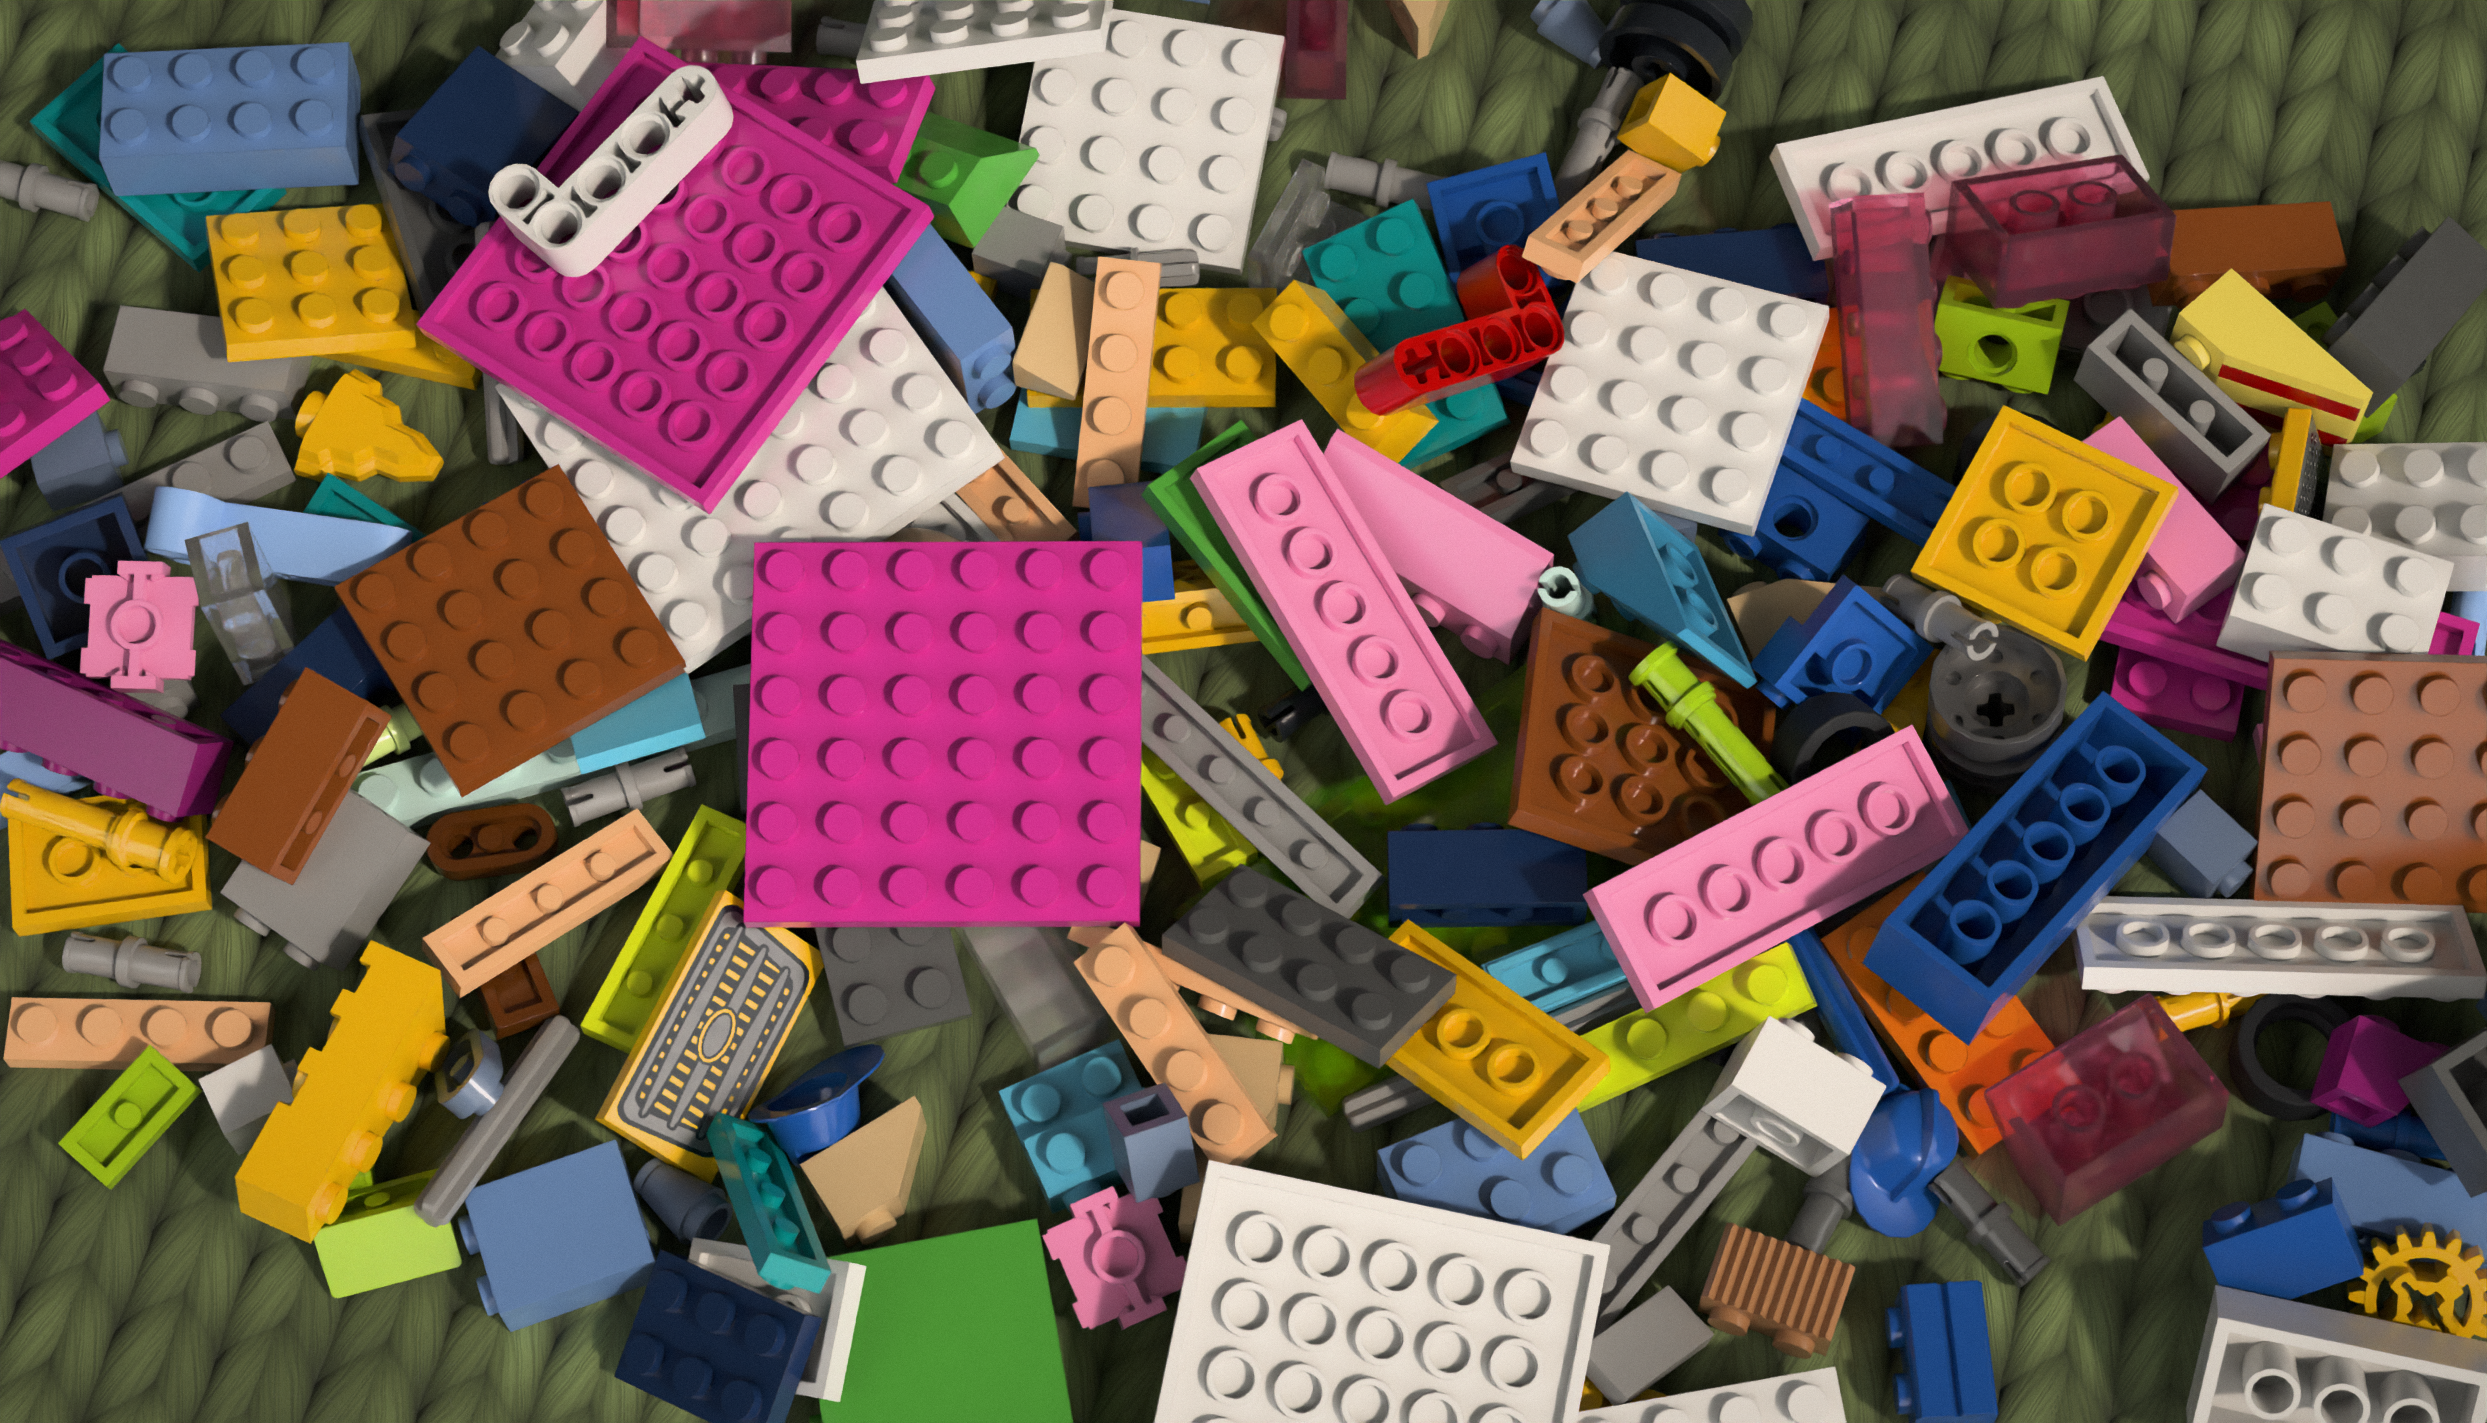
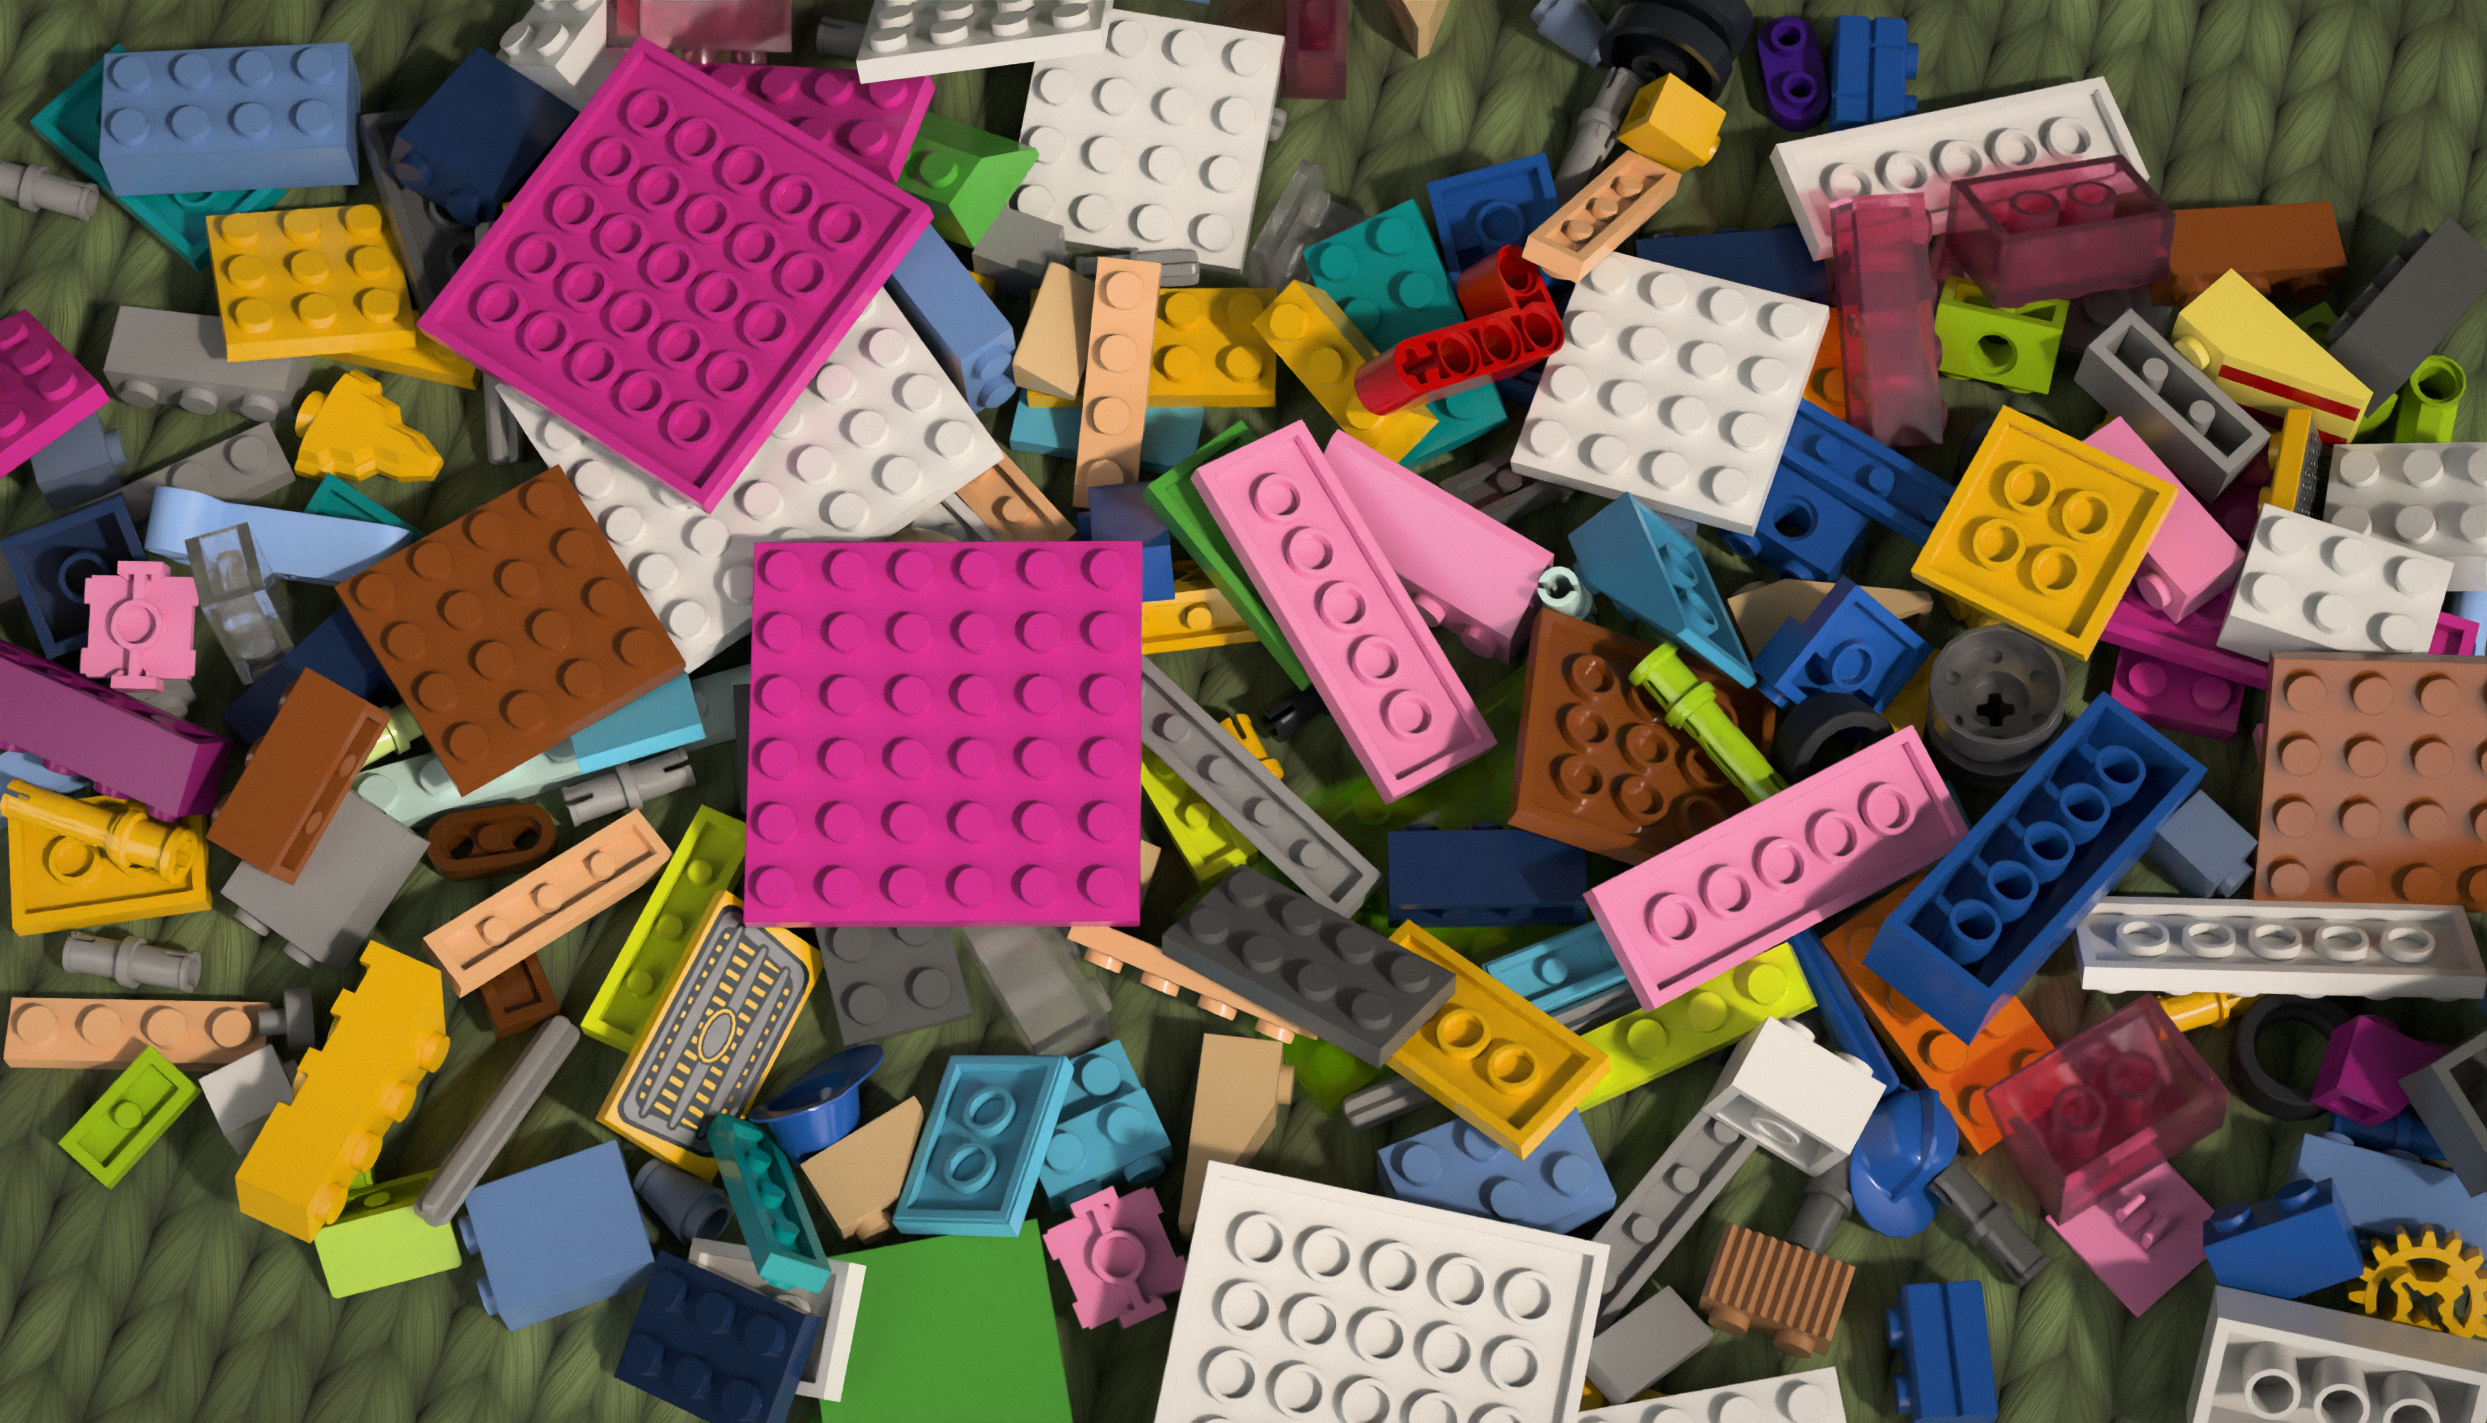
sand blue plate [434,1028,504,1119] -> none
white beam [488,65,734,277] -> none
light nougat plate [1073,923,1278,1166] -> none
sand blue brick [1102,1082,1200,1203] -> none
light grey pin [1323,151,1448,211] -> none
light grey pin [1880,573,1999,661] -> none
none -> light grey tile [258,986,315,1054]
none -> medium azure tile [891,1055,1075,1237]
none -> dark purple plate [1756,16,1829,132]
none -> blue brick [1827,15,1918,133]
none -> bright pink piece [2044,1135,2215,1318]
none -> lime piece [2392,355,2466,443]

